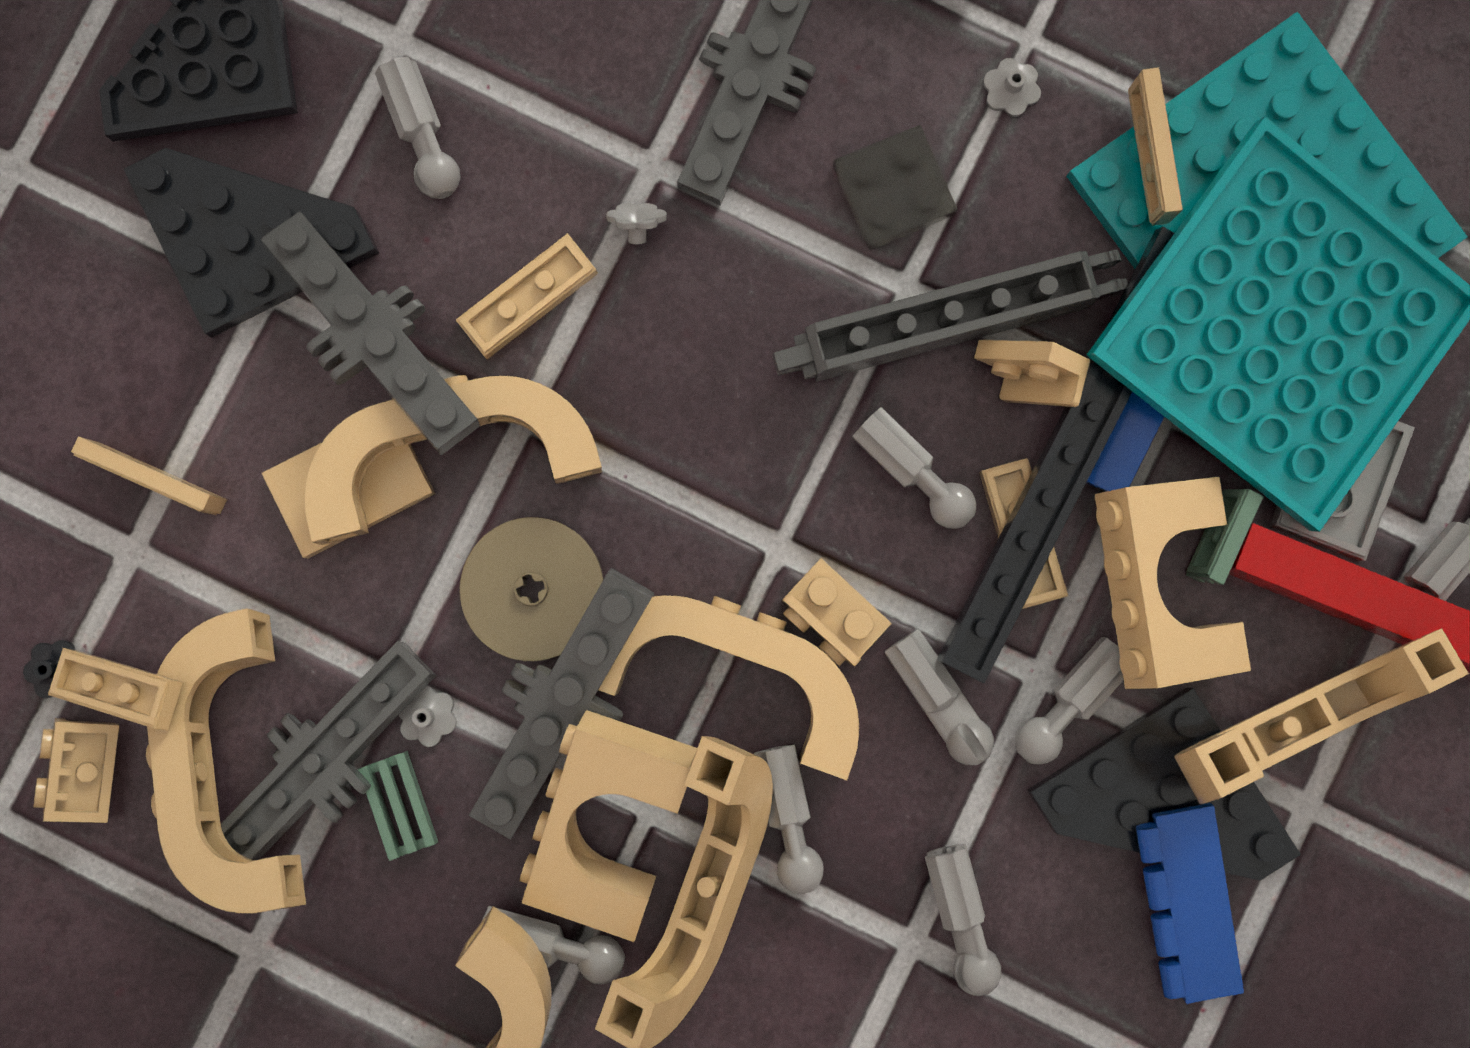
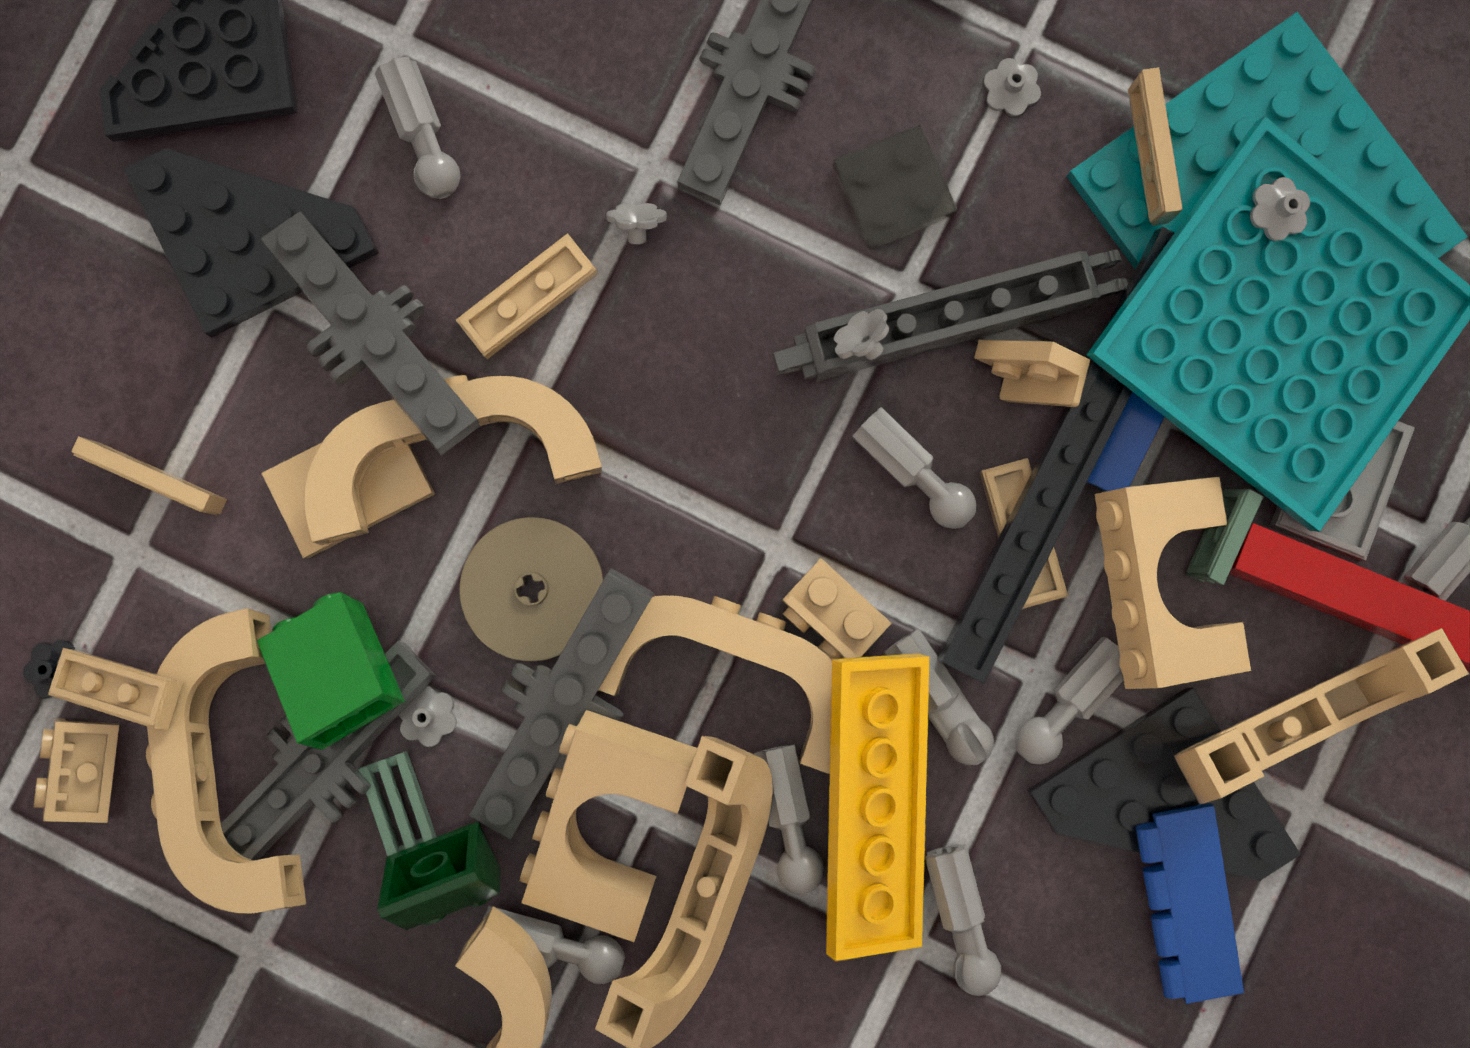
none -> green brick [257,592,405,750]
none -> dark green slope [377,821,501,930]
none -> yellow plate [826,653,930,961]
none -> light grey plant [834,309,889,360]
none -> light grey plant [1250,177,1310,241]

